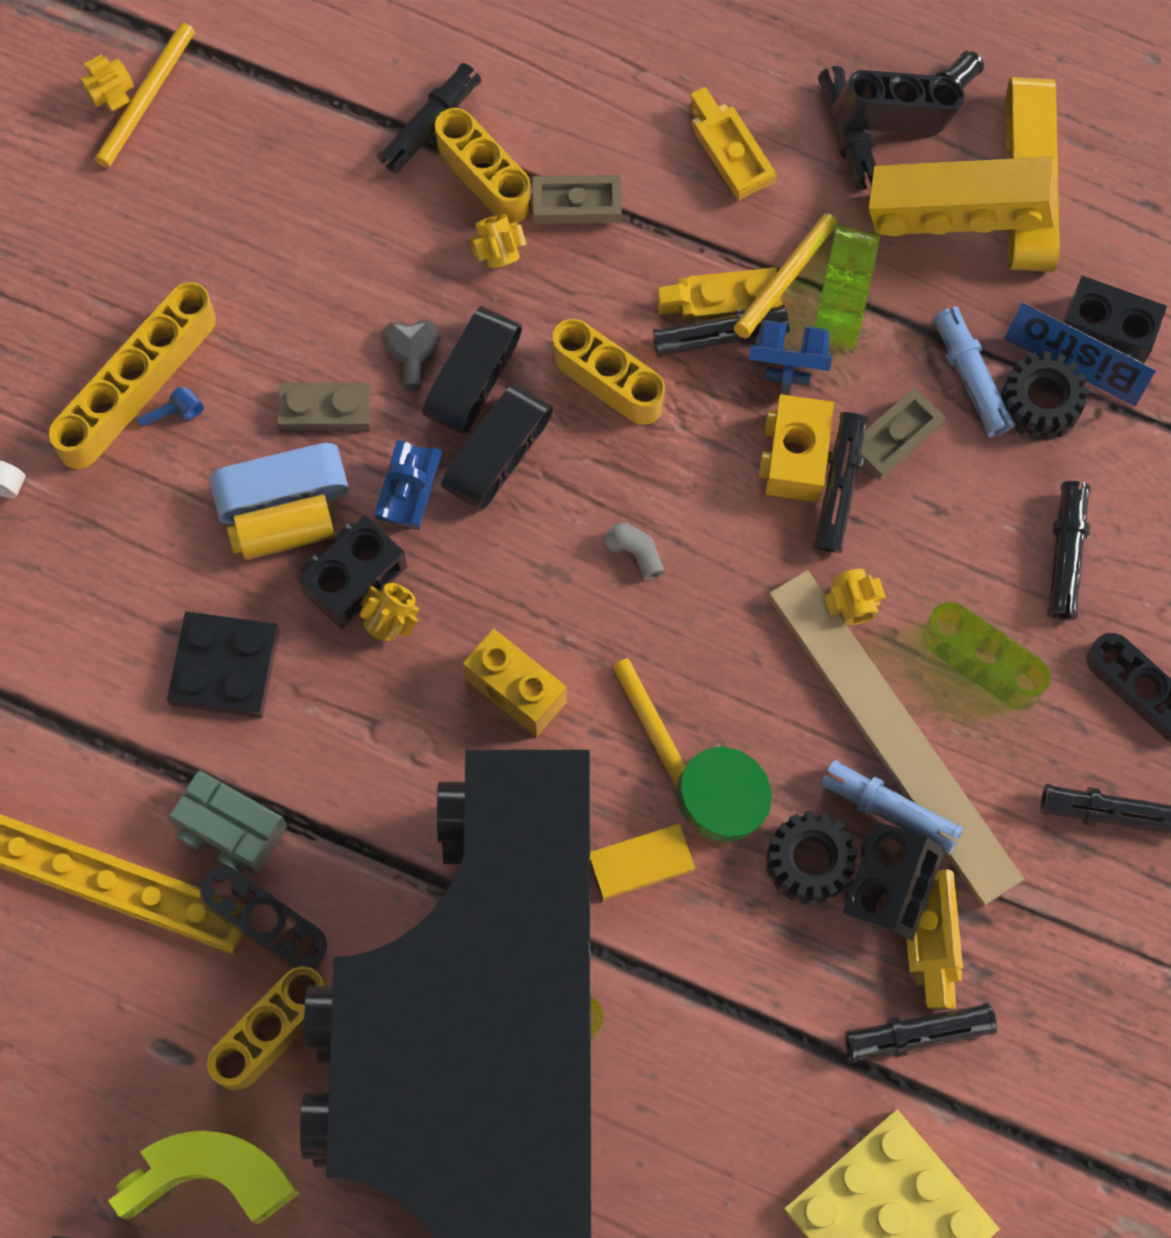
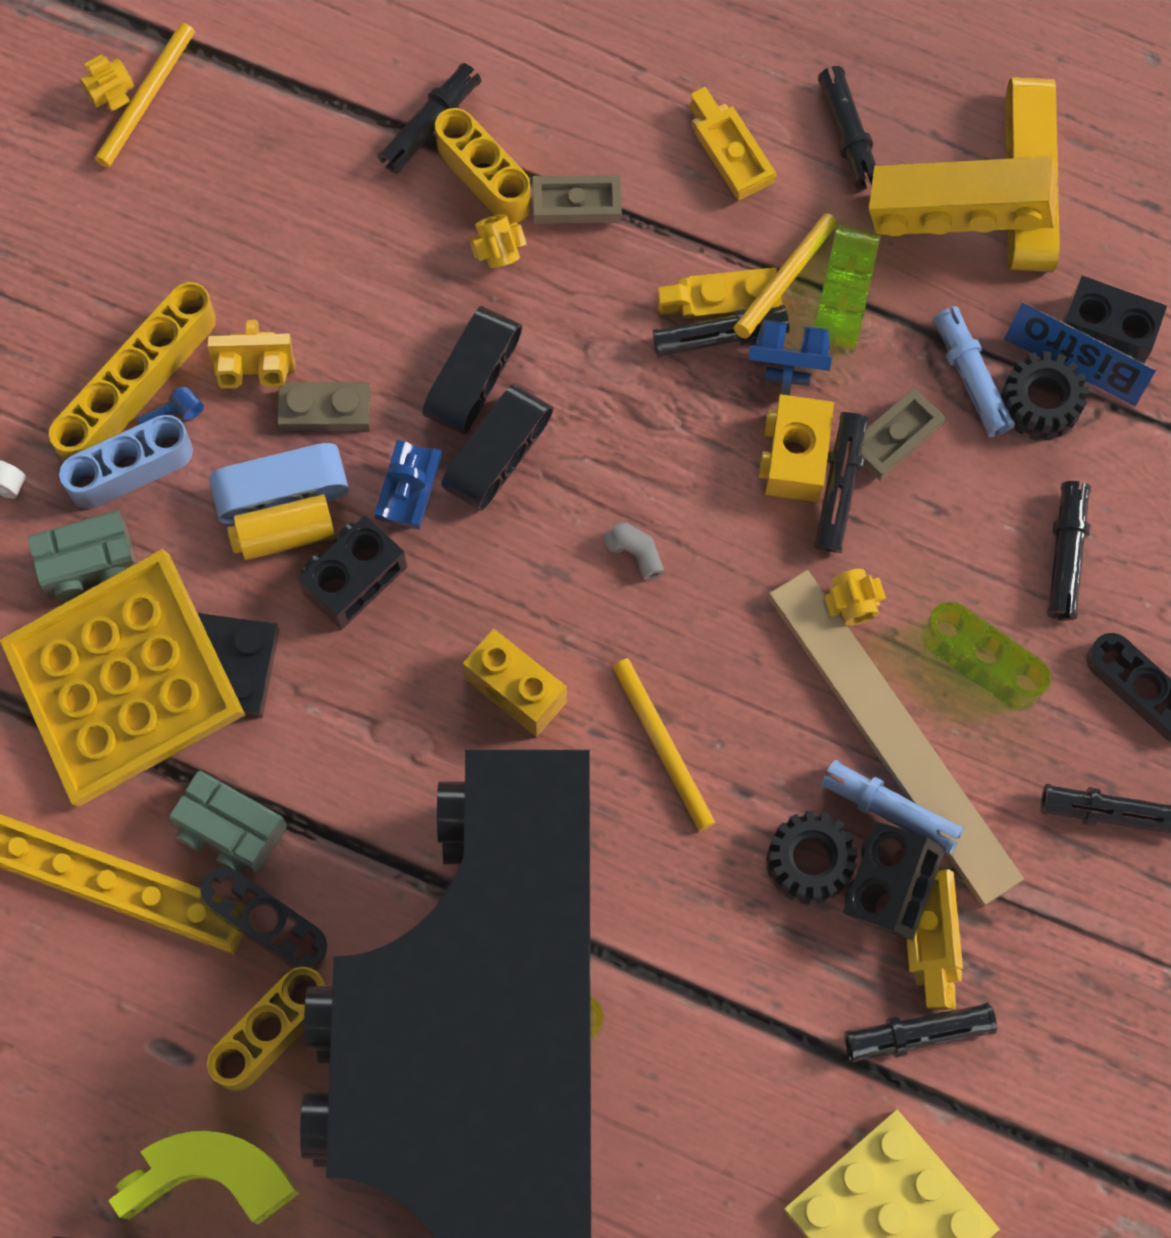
yellow gear [359,583,419,641] -> none
dark grey rock [381,320,440,391] -> none
yellow beam [552,319,665,425] -> none
yellow tile [590,823,695,901] -> none
green tile [676,746,772,842] -> none
black beam [833,70,965,134] -> none
black pin [935,50,984,89] -> none
none -> yellow plate [0,549,245,807]
none -> sand green brick [28,510,137,601]
none -> light blue beam [59,415,193,509]
none -> yellow hips [207,319,296,389]

